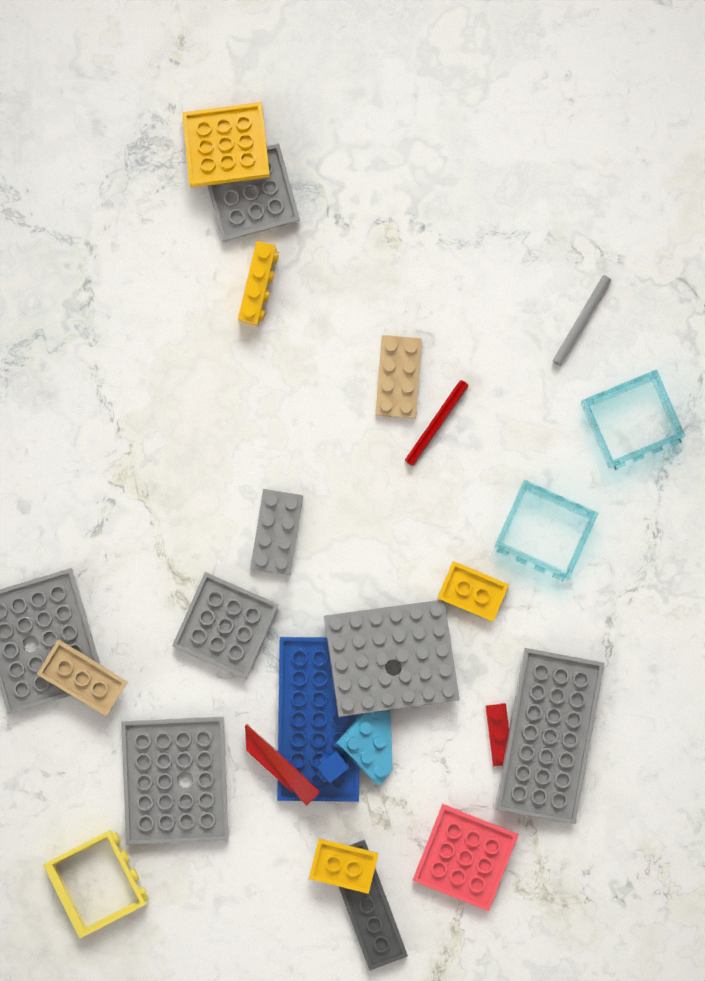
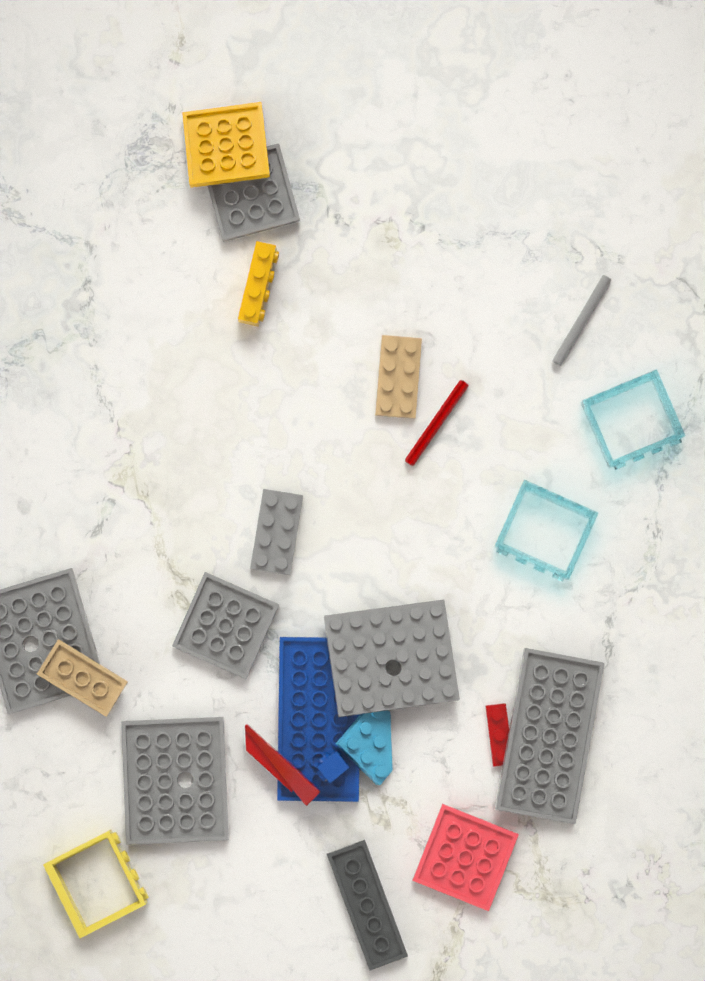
yellow plate [309,838,379,894] -> none
yellow plate [437,561,509,622] -> none

